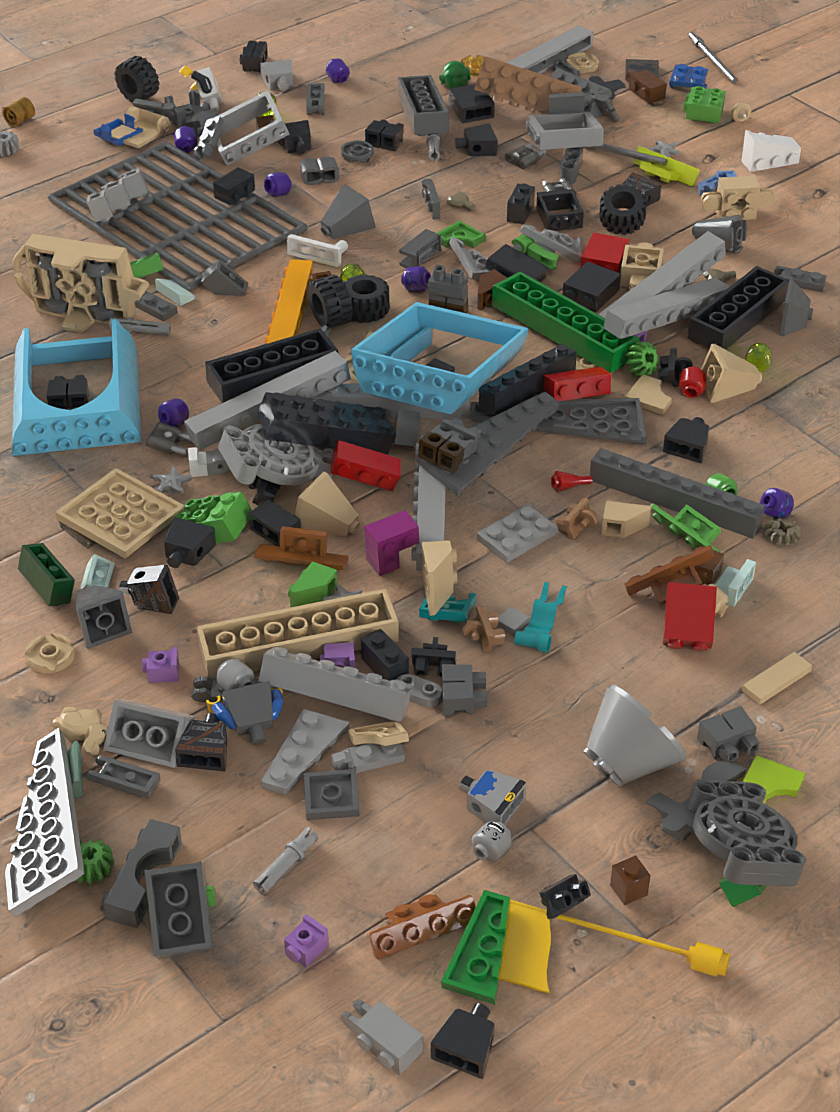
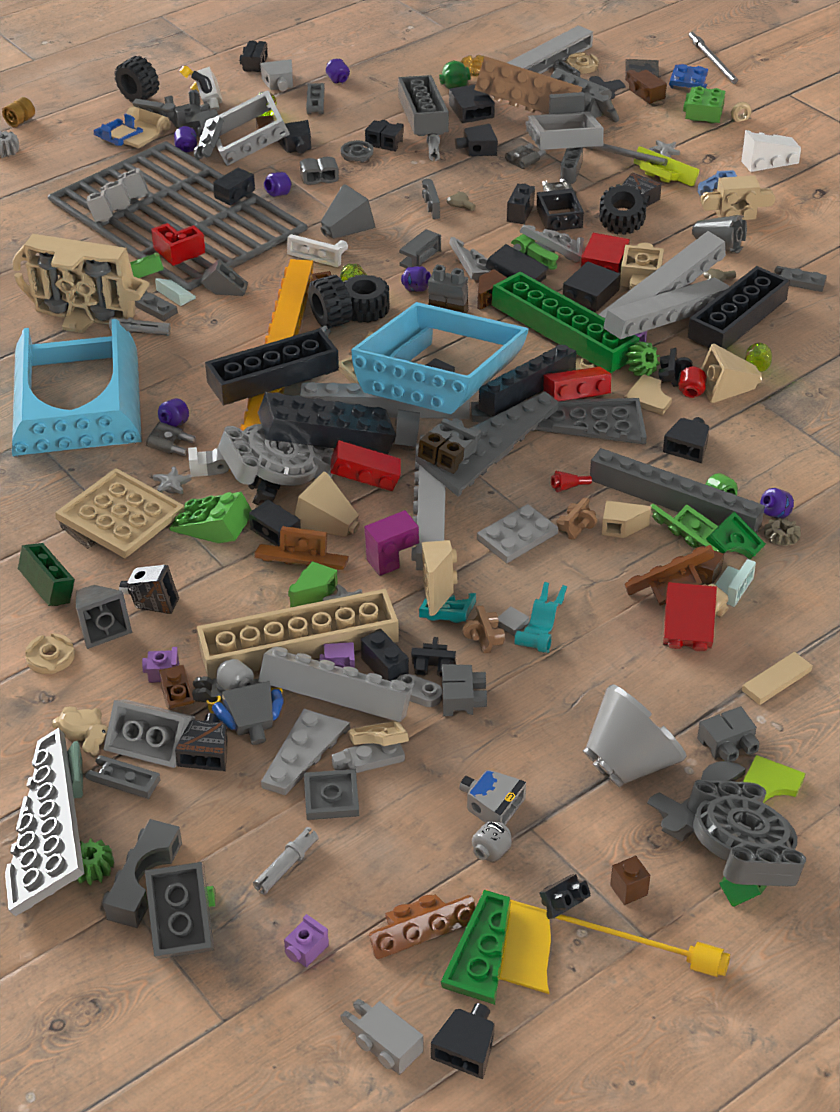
black hips [46,375,90,410] -> none
light aqua slope [80,554,115,589] -> none
black torso [164,517,216,568] -> none
light grey brick [184,351,351,450] -> none
bright green tile [437,220,486,248] -> none
dark grey slope [780,280,813,336] -> none
none -> red brick [151,223,206,266]
none -> reddish brown slope [159,665,194,709]
none -> green tile [706,511,766,559]

